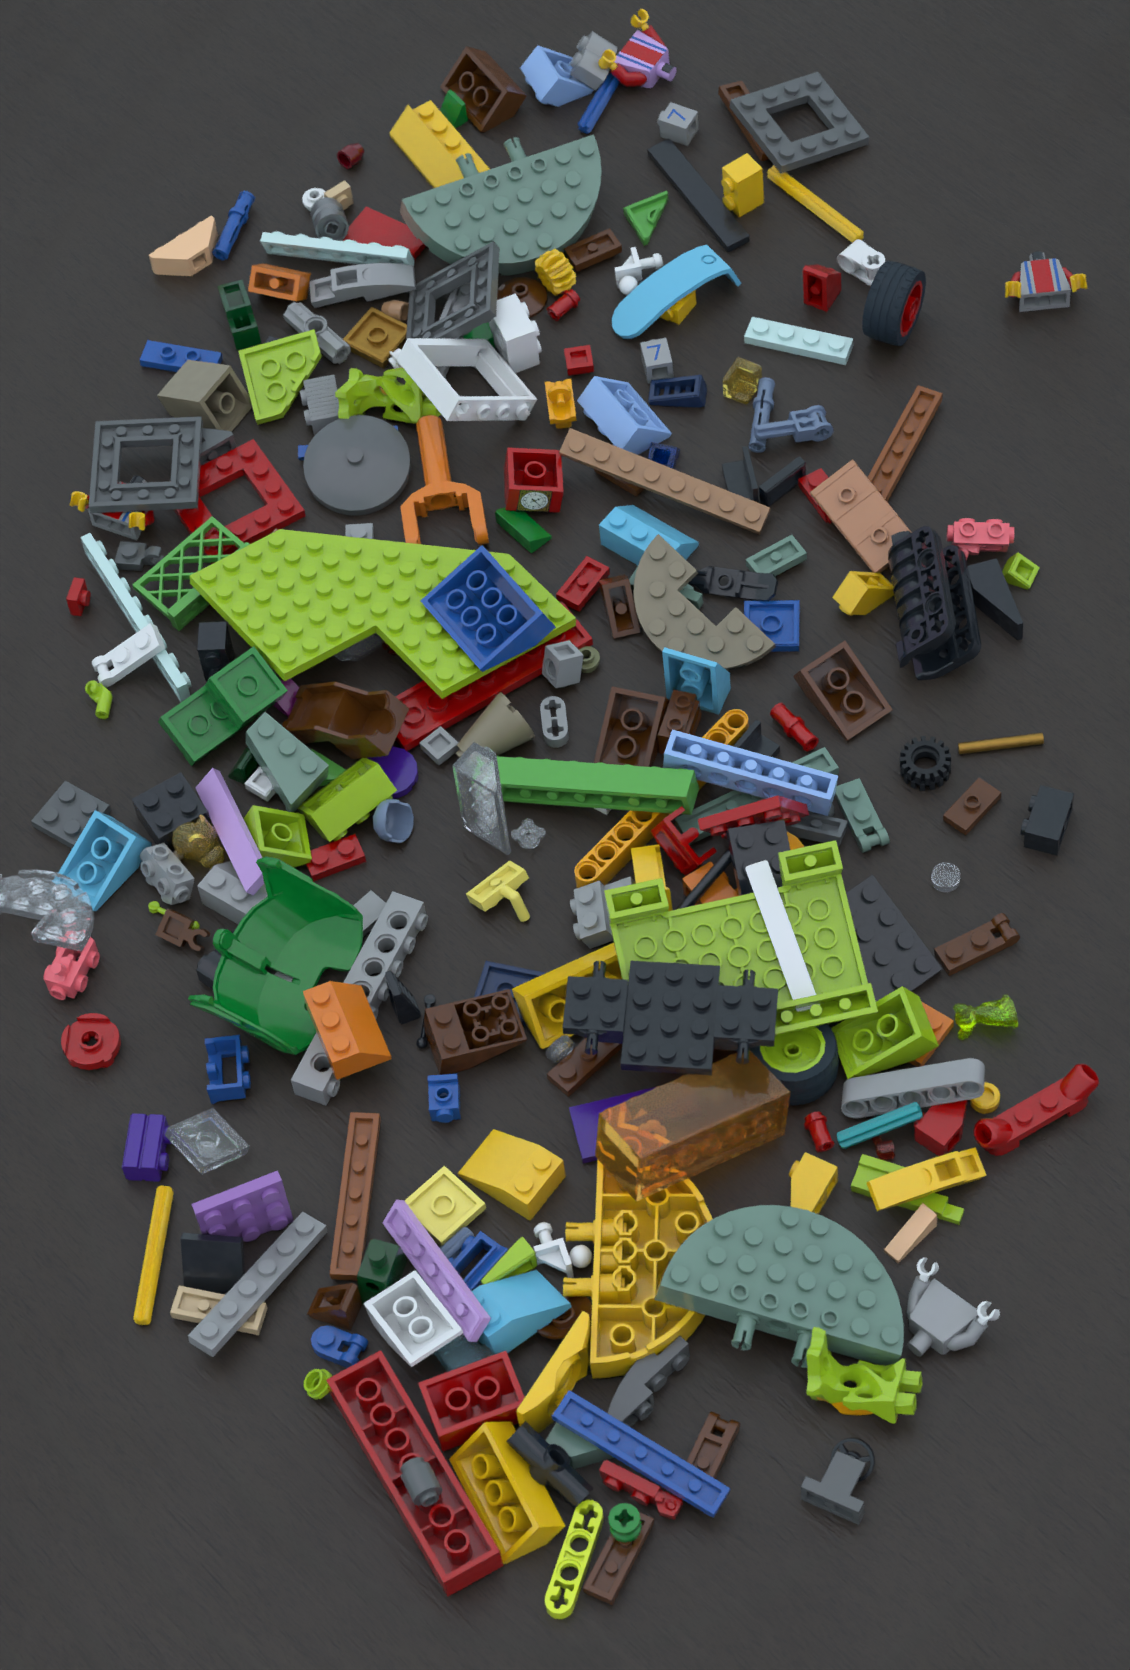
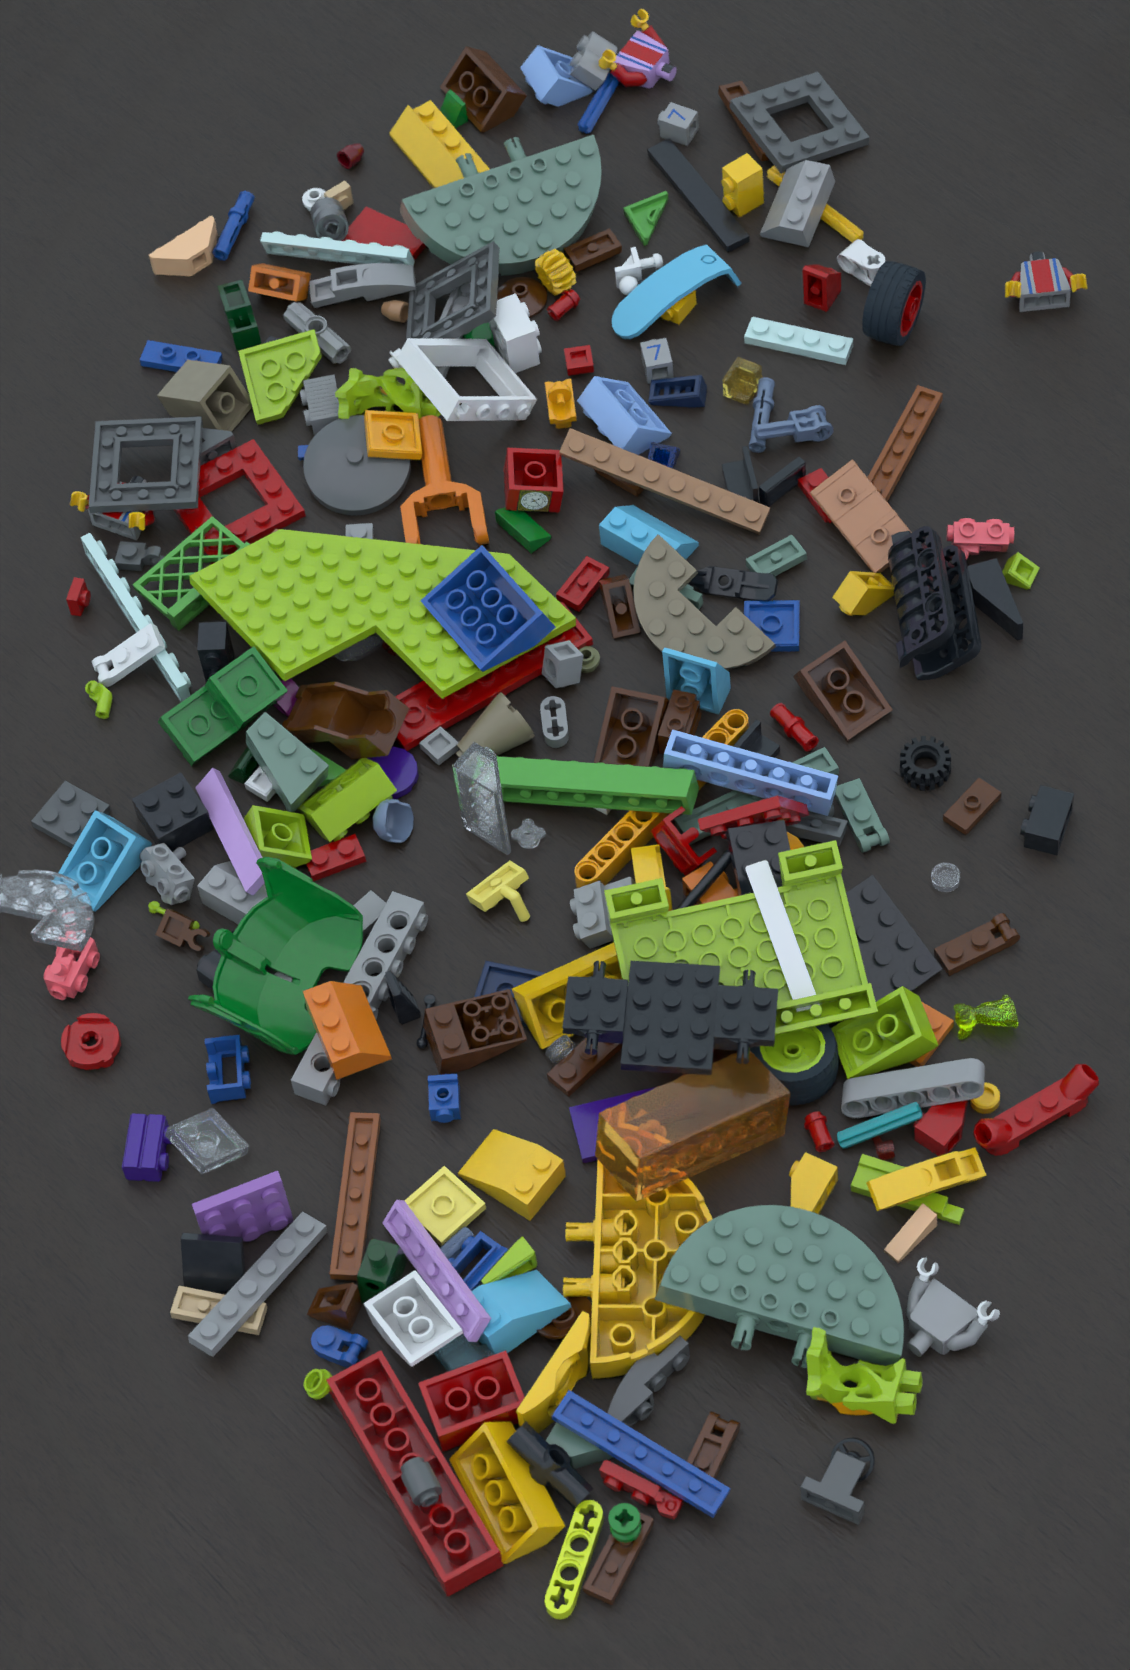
yellow axle [133,1185,173,1325] -> none
clear yellow piece [172,814,224,869] -> none
pearl gold tile [343,307,407,368] -> none
white piece [534,1222,592,1278] -> none
pearl gold bar [958,733,1044,754] -> none
none -> light orange tile [364,410,422,460]
none -> light grey slope [760,160,835,247]

